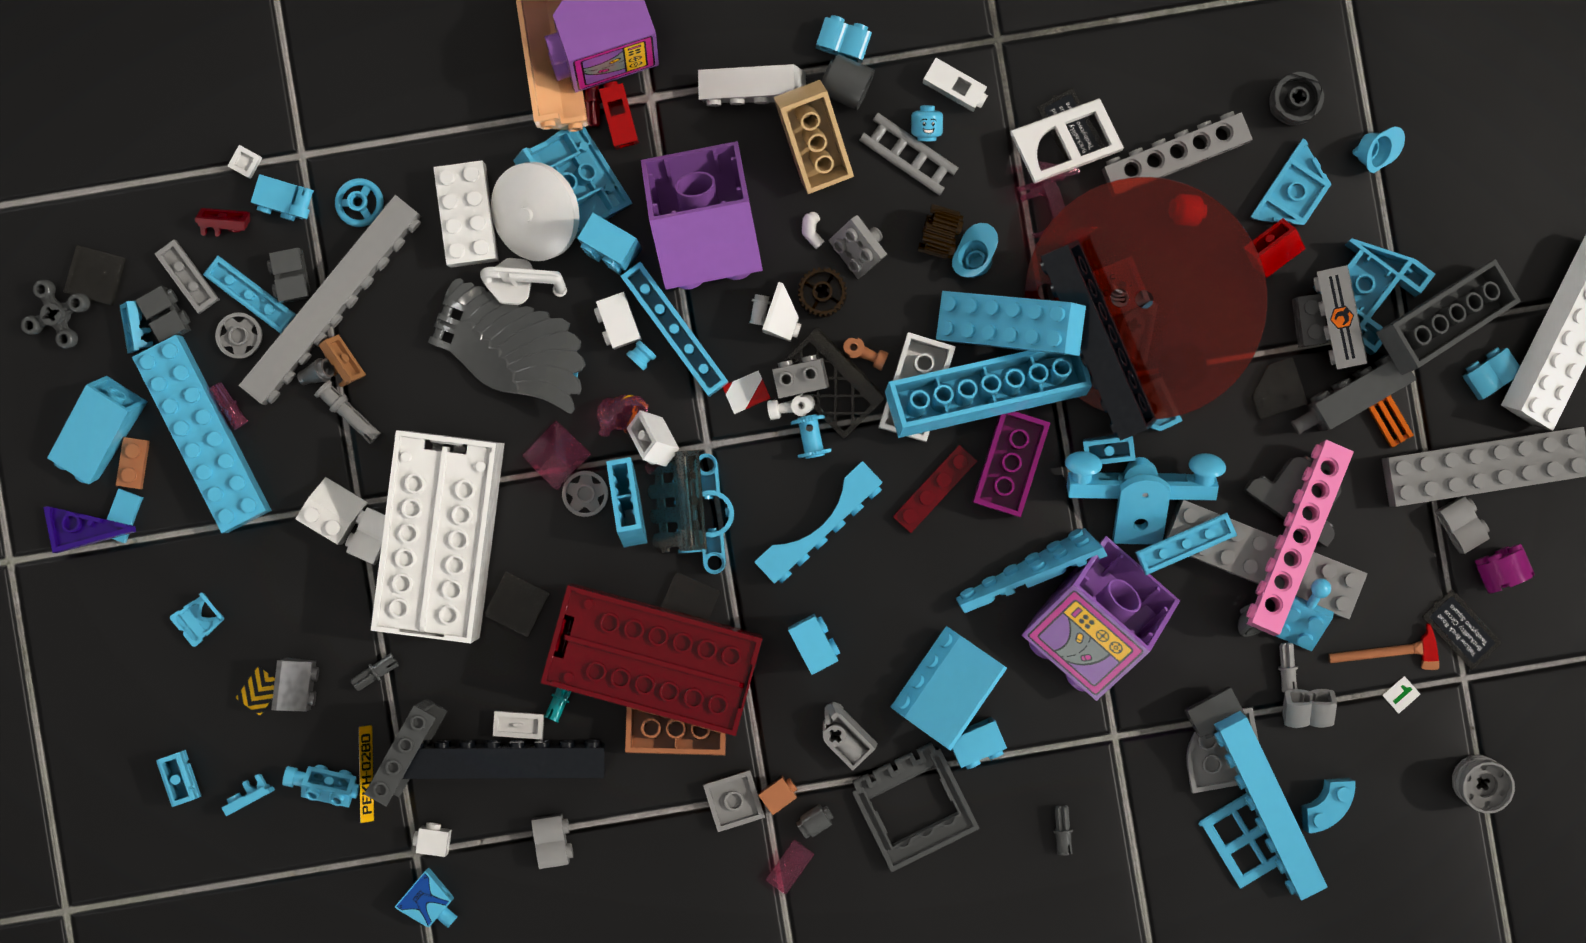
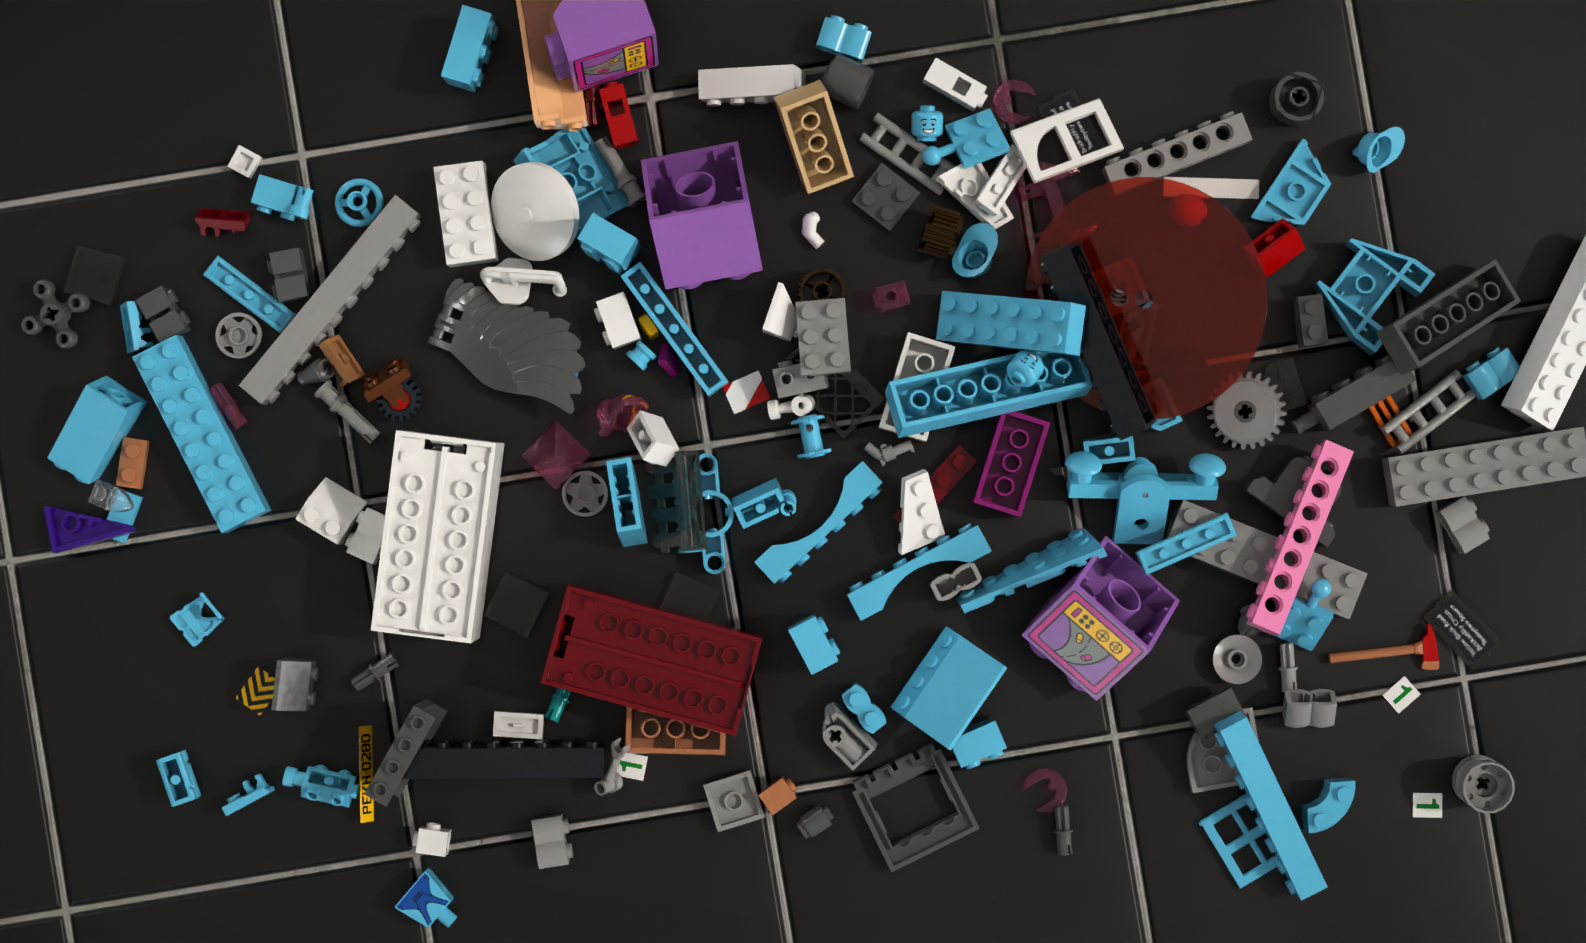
light grey plate [155,239,220,314] -> none
white pin [749,294,771,326] -> none
clear pink plate [766,839,814,895] -> none
light grey plate [828,215,887,279] -> none
nougat leg [843,338,889,371] -> none
light grey brick [1313,265,1368,369] -> none
magenta brick [1475,543,1535,594] -> none
none -> clear plate [88,479,134,512]
none -> reddish brown plate [362,356,421,421]
none -> medium azure brick [441,5,499,93]
none -> light grey pin [594,136,646,208]
none -> light grey brick [594,738,630,796]
none -> white sticker [617,753,648,781]
none -> yellow tile [638,313,659,341]
none -> magenta tile [658,342,679,377]
none -> medium azure hinge [732,478,797,529]
none -> light grey plate [795,298,851,377]
none -> medium azure brick [841,682,886,734]
none -> medium azure arch [847,523,991,621]
none -> dark grey plate [851,163,920,232]
none -> light grey piece [864,440,915,467]
none -> clear pink brick [872,280,911,313]
none -> white wing [898,469,945,555]
none -> medium azure plate [922,108,1010,169]
none -> light grey brick [929,563,982,601]
none -> white wing [935,163,1014,230]
none -> white plate [974,144,1026,217]
none -> clear pink head [993,80,1036,124]
none -> medium azure head [1006,350,1044,388]
none -> clear pink head [1023,768,1067,813]
none -> white sticker [1163,177,1259,199]
none -> light grey gear [1207,371,1287,450]
none -> light grey dish [1212,635,1262,684]
none -> light grey bar [1380,369,1476,455]
none -> white sticker [1413,793,1442,818]

